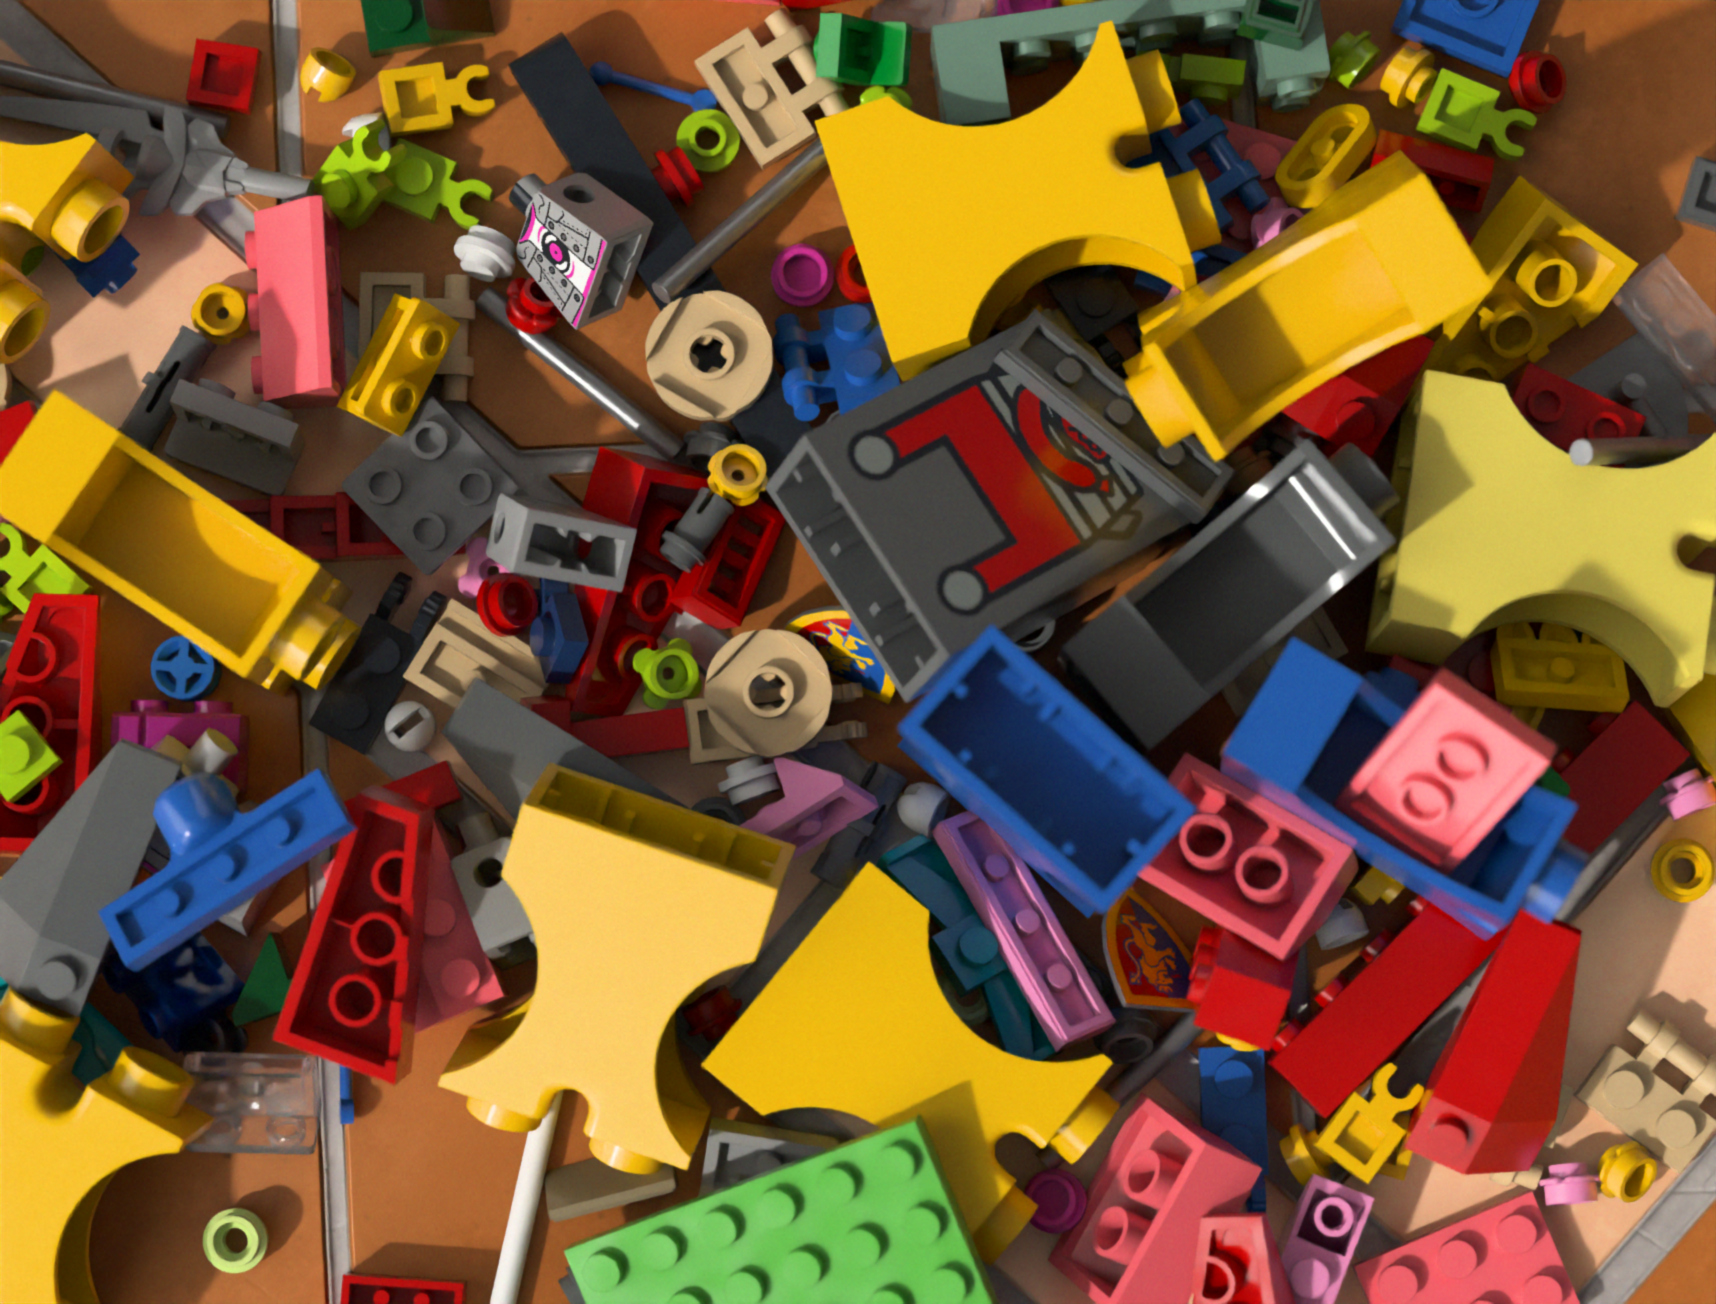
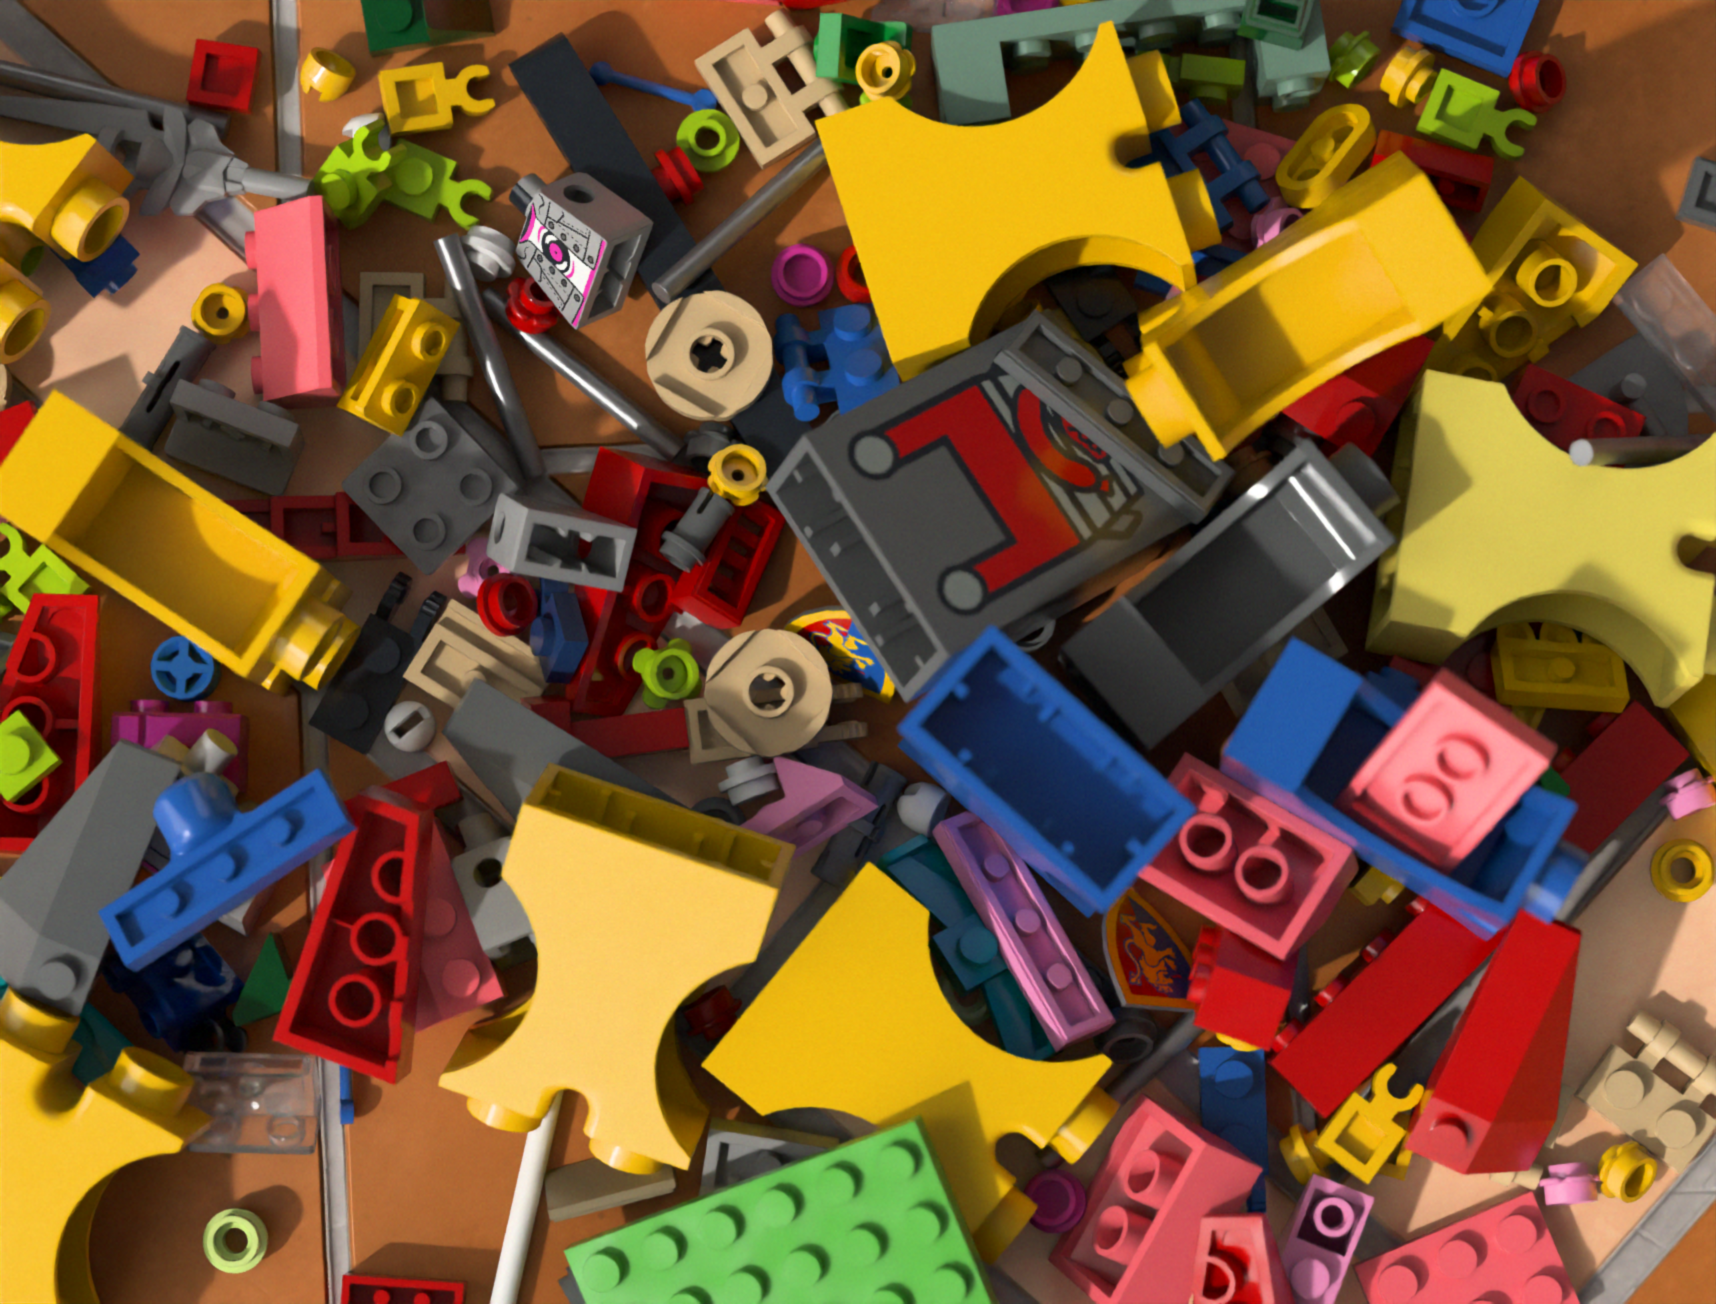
white hinge [1315,898,1369,950] -> none
none -> flat silver bar [433,233,548,480]
none -> yellow plate [856,41,917,102]

